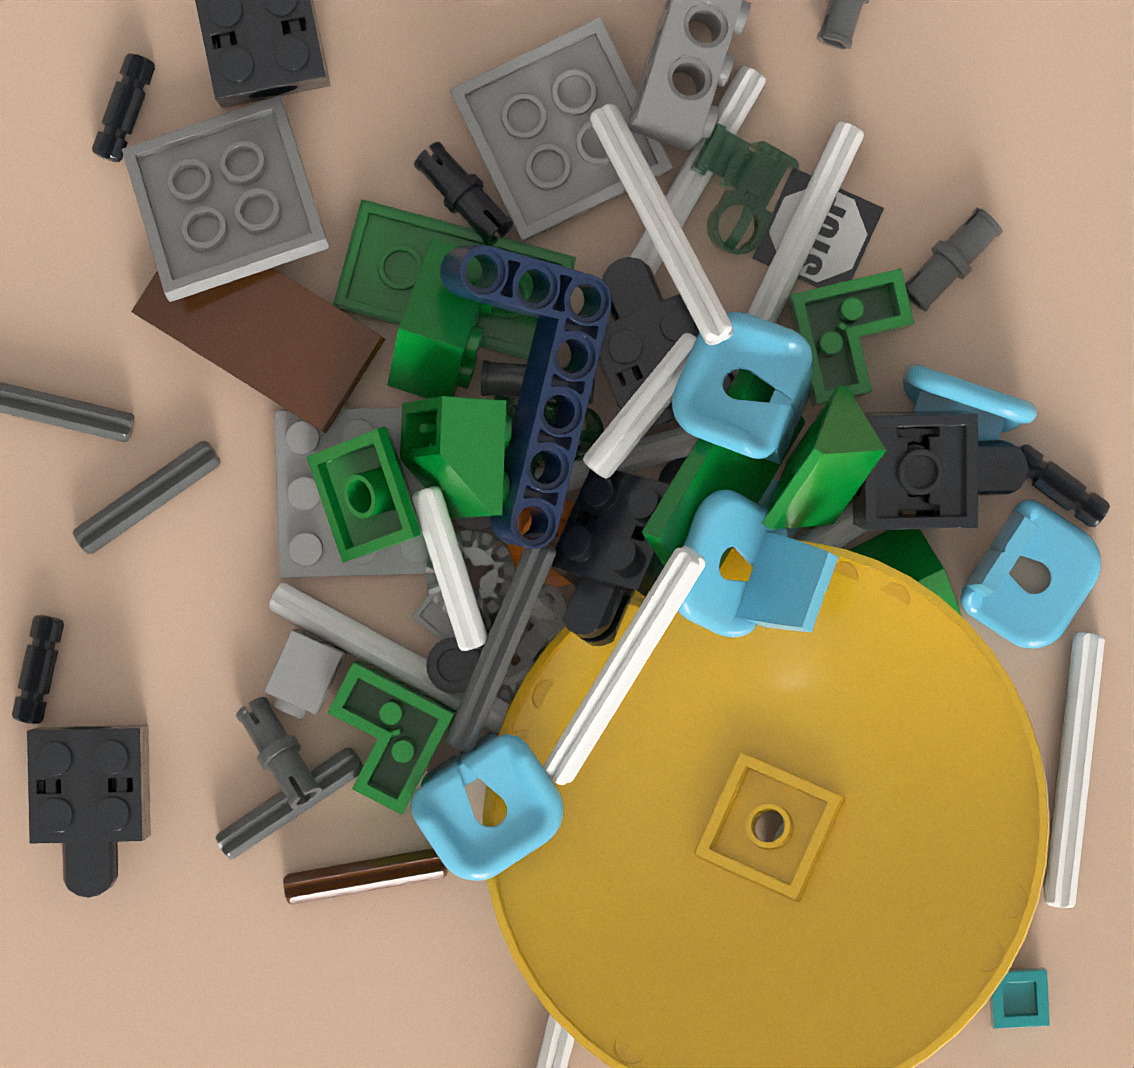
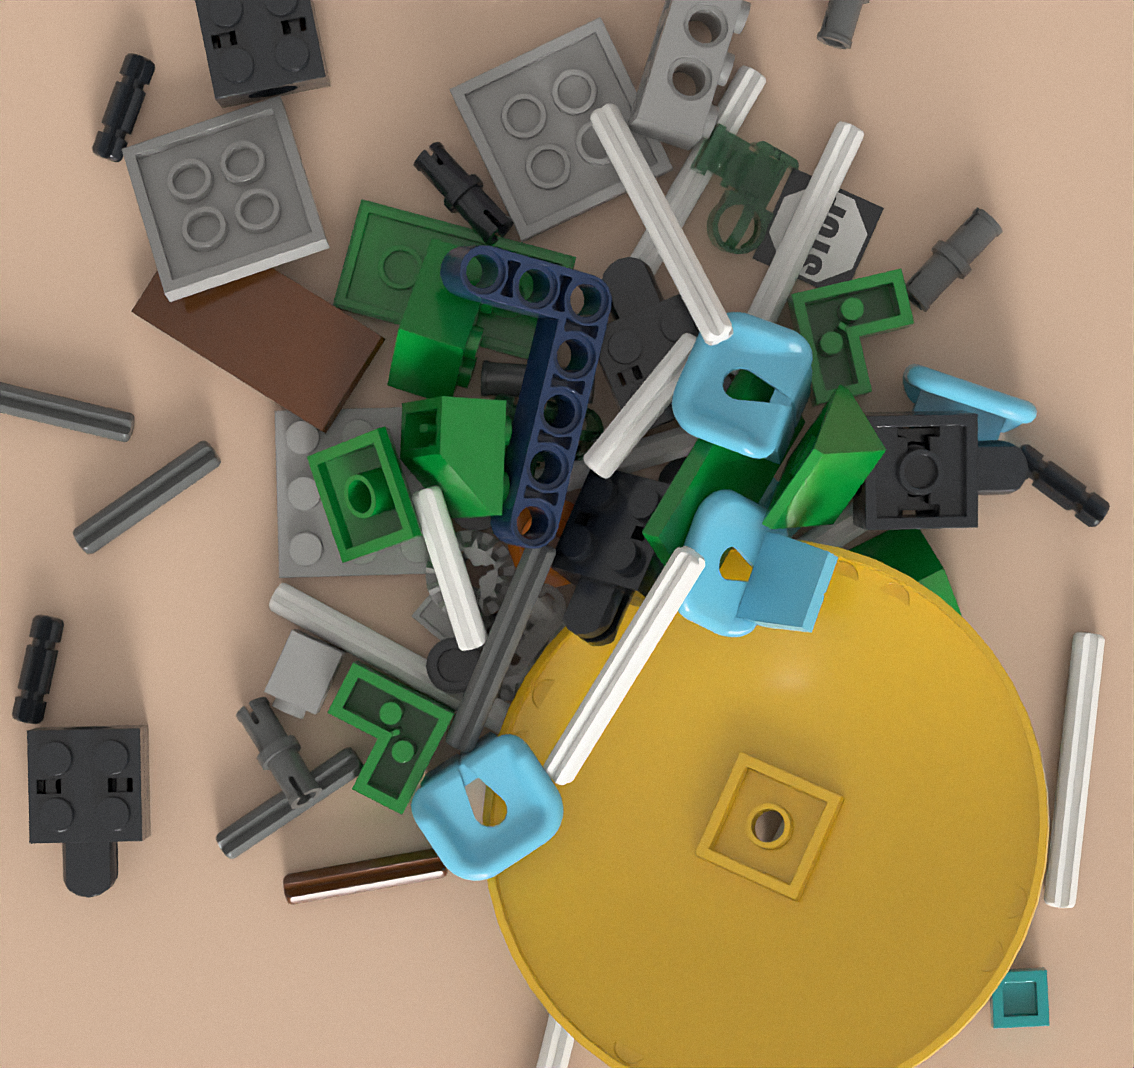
medium azure piece [960,500,1101,649] -> none

